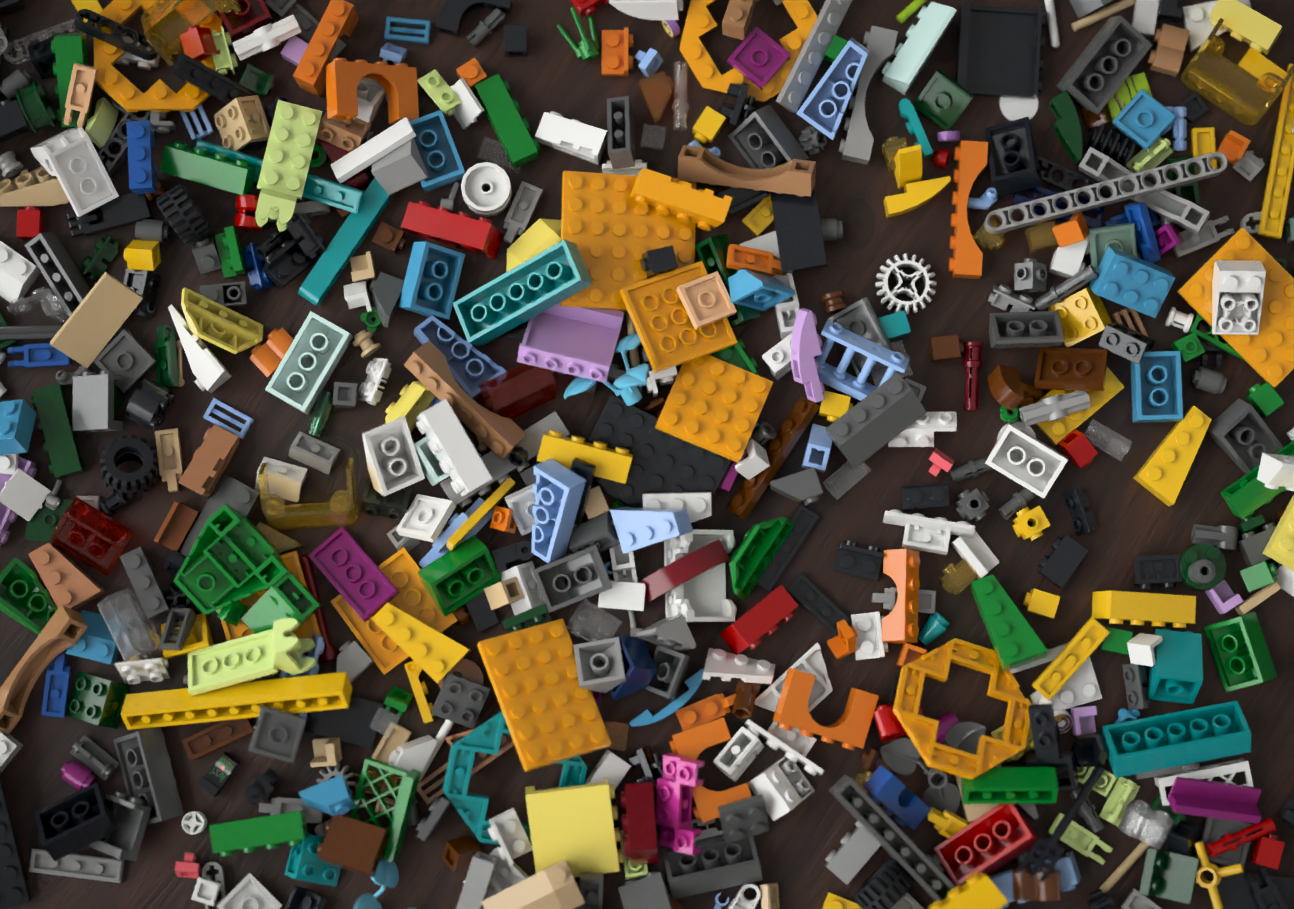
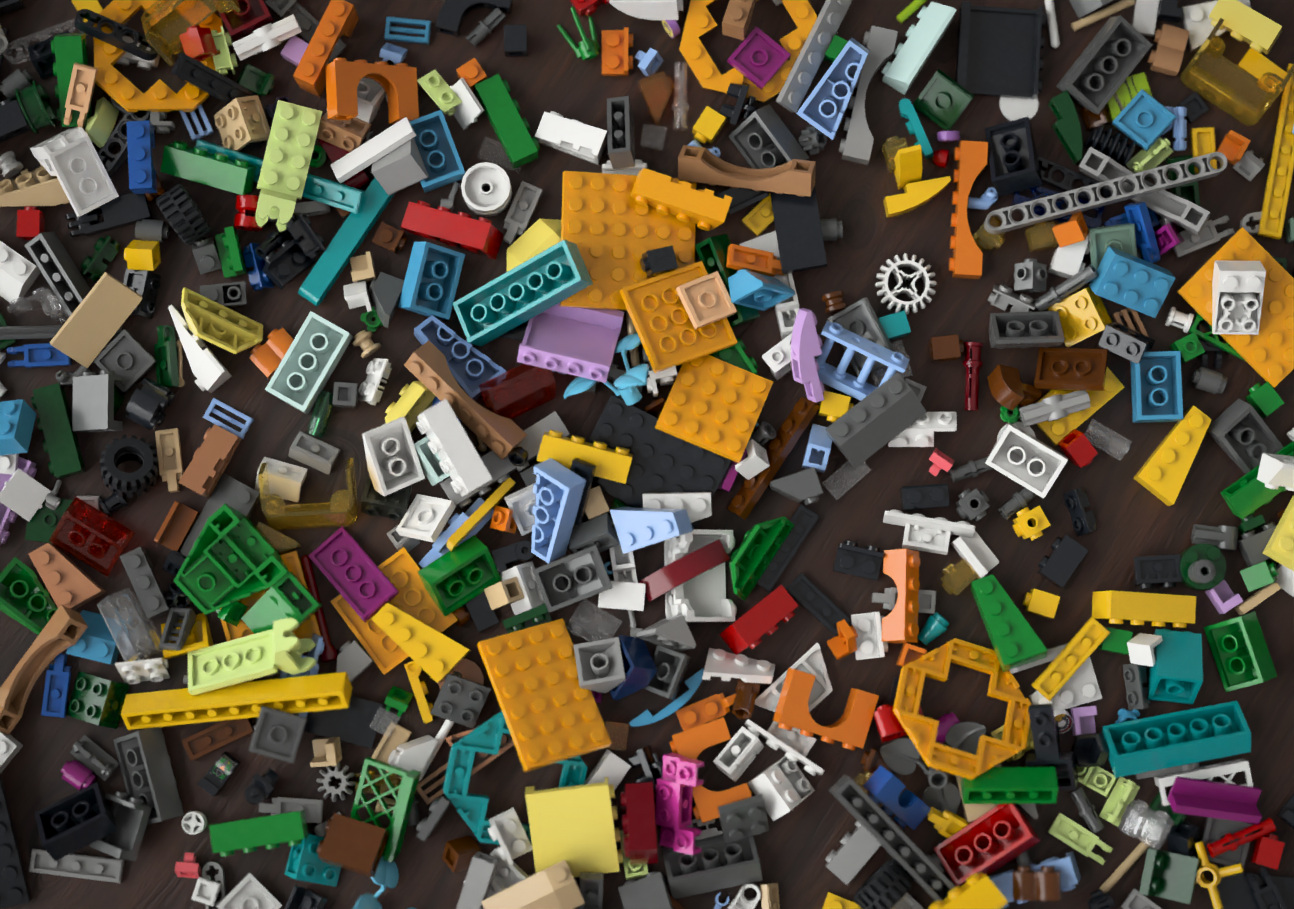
dark azure slope [299,774,356,816] -> none
black piece [1017,765,1104,883] -> none

